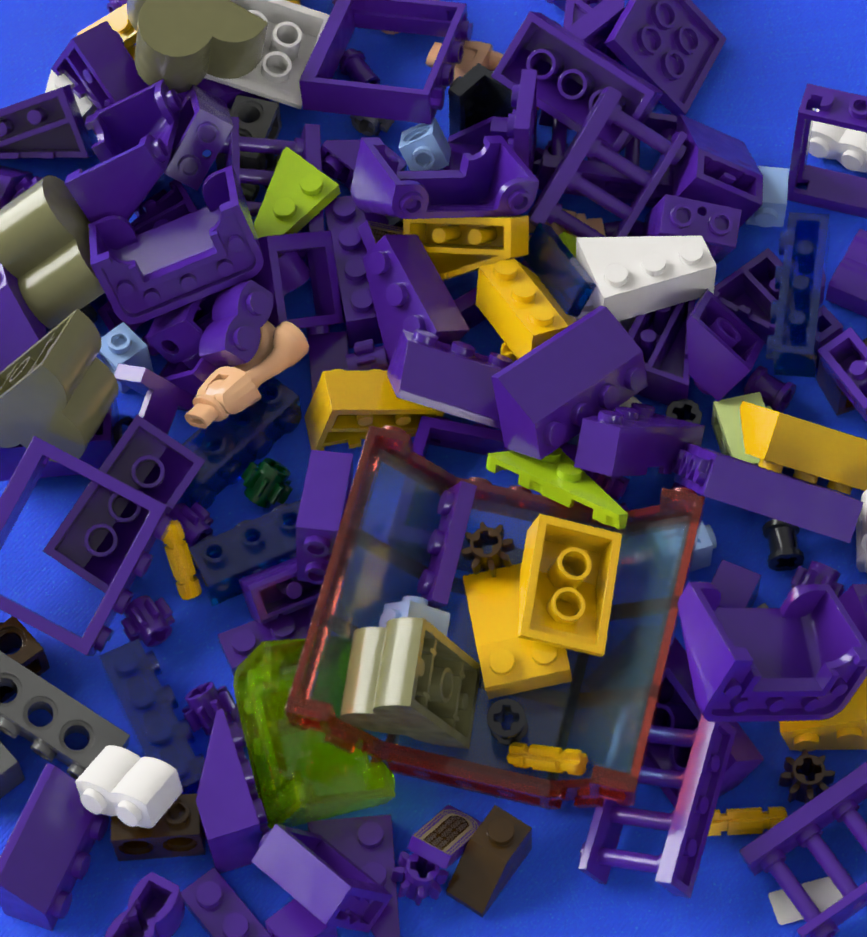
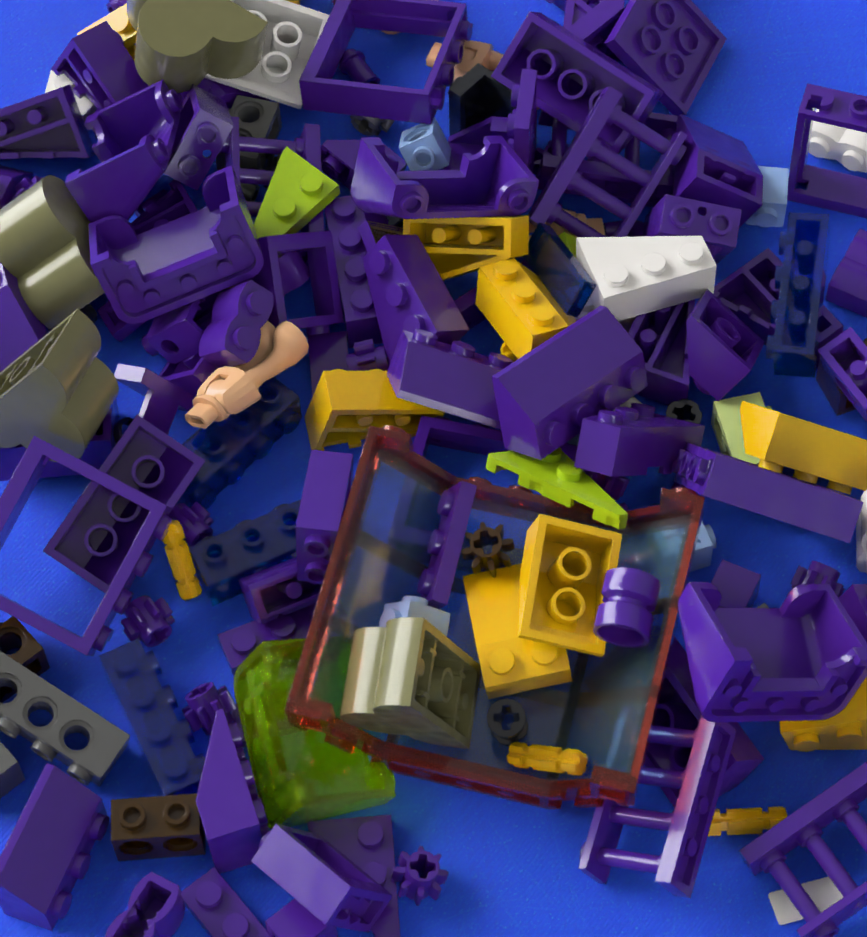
white brick [75,745,183,828] -> none
light blue brick [96,322,153,394] -> none
dark green gear [241,458,293,508] -> none
tile [407,804,482,869] -> none
dark brown slope [446,805,532,917] -> none
dark purple bush [743,365,796,413] -> none
black bush [762,519,804,571] -> none
dark brown gear [779,749,835,804] -> none
none -> dark purple wheel [593,567,661,648]

